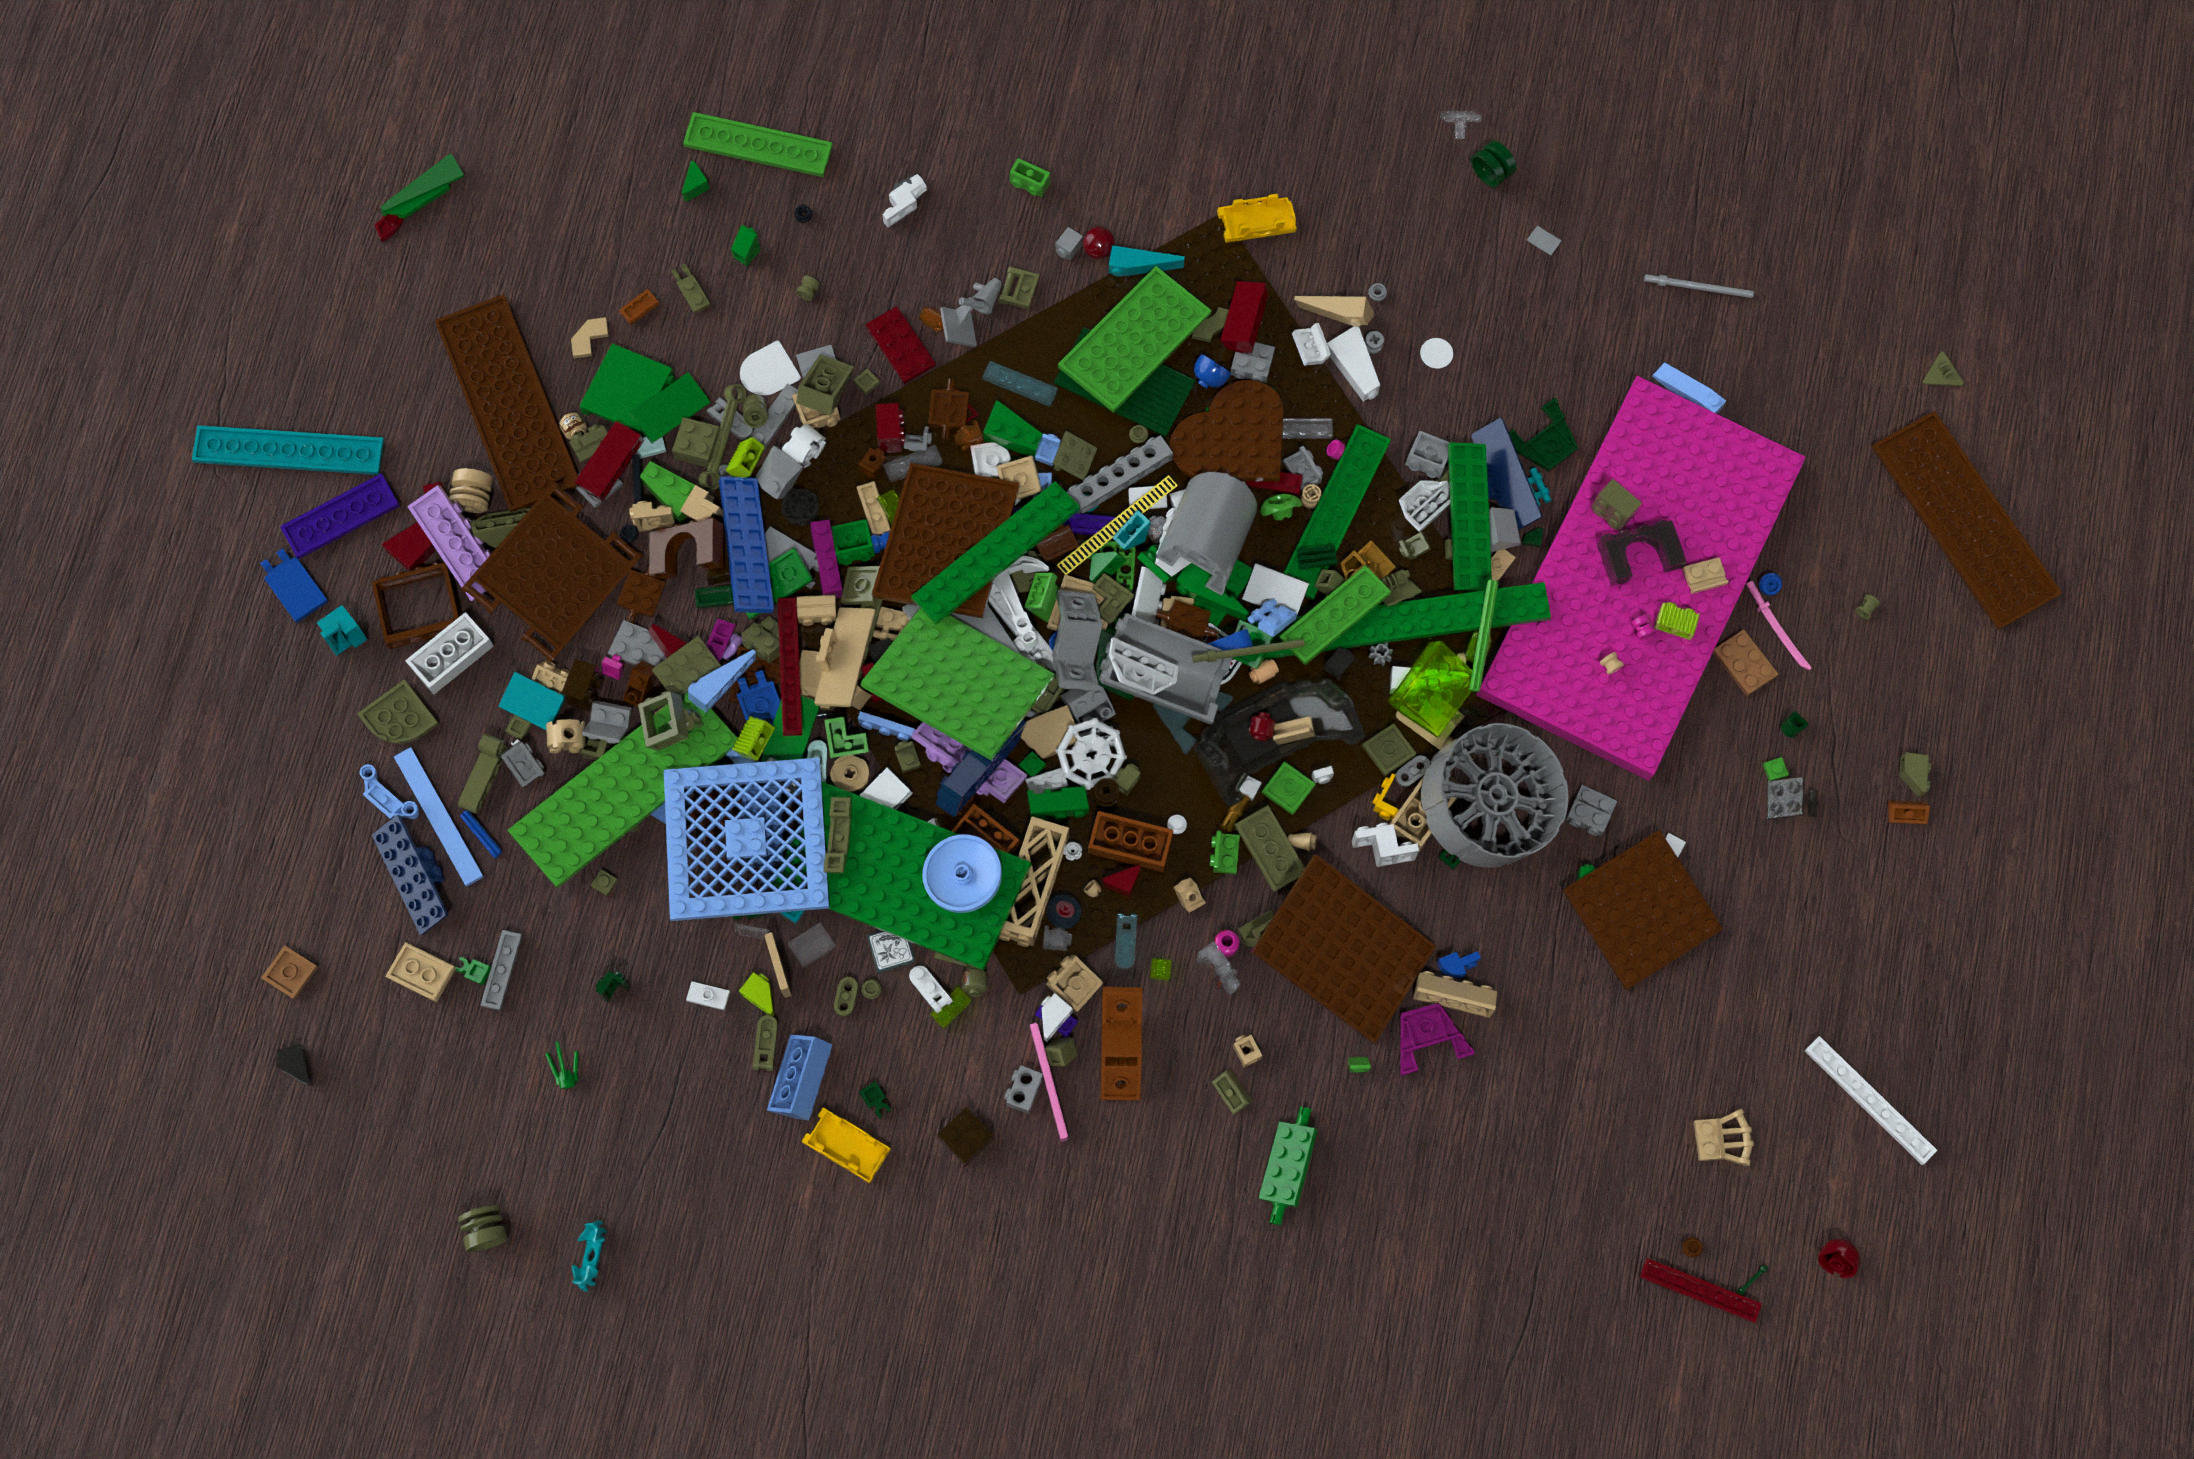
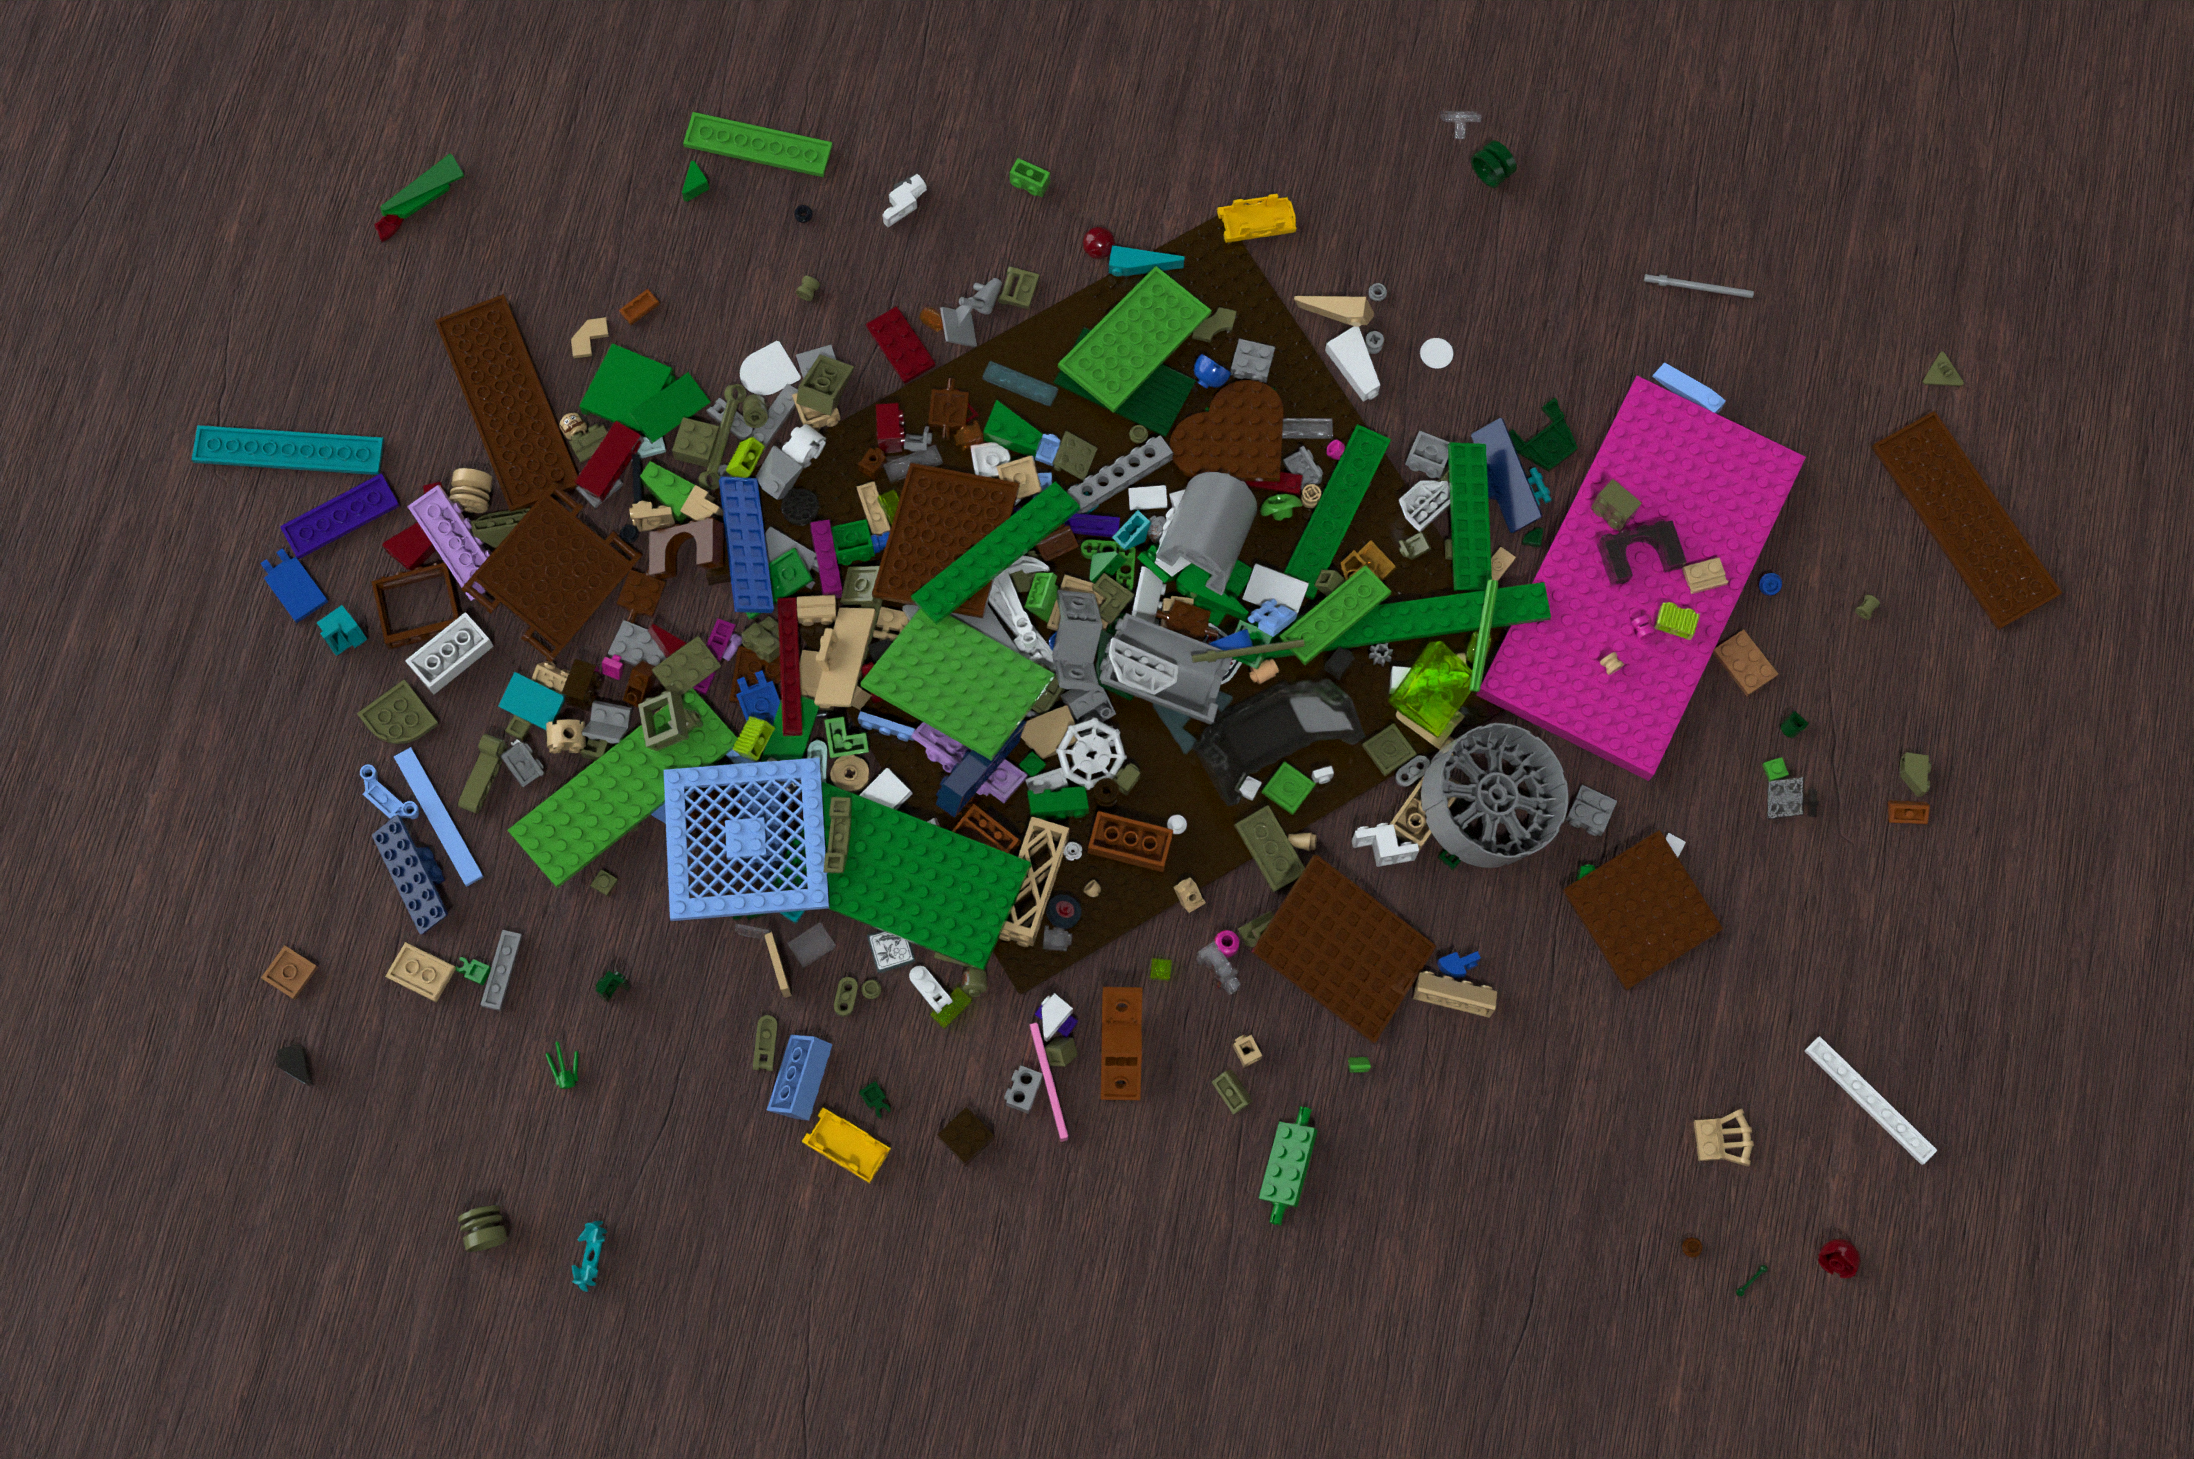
blue axle [460,810,502,858] -> none
olive hinge [671,264,711,314] -> none
white plate [686,981,730,1011] -> none
light blue slope [688,650,756,713] -> none
dark green tile [695,585,734,609] -> none
green slope [731,225,761,266] -> none
lime slope [739,972,774,1016] -> none
olive plate [853,369,880,395] -> none
olive bracket [894,741,921,773] -> none
light blue dish [922,834,1002,913] -> none
tan plate [1046,955,1103,1012] -> none
light grey brick [1055,227,1083,261] -> none
light yellow sticker [1057,475,1178,575] -> none
dark red slope [1103,865,1141,897] -> none
clear light blue plate [1115,913,1137,969] -> none
bright green bracket [1210,830,1240,875] -> none
dark red brick [1220,281,1269,353] -> none
pearl gold pin [1220,793,1250,832] -> none
dark red head [1249,712,1275,741] -> none
tan panel [1273,716,1315,745] -> none
white bracket [1292,323,1331,366] -> none
dark green tile [1297,545,1338,569] -> none
yellow bracket [1372,773,1399,821] -> none
olive hinge [1380,569,1421,607] -> none
magenta wing [1400,1003,1475,1076] -> none
light grey slope [1489,507,1521,552] -> none
light grey sticker [1527,226,1561,255] -> none
dark red plate [1639,1258,1762,1323] -> none
bright pink sword [1746,581,1811,670] -> none

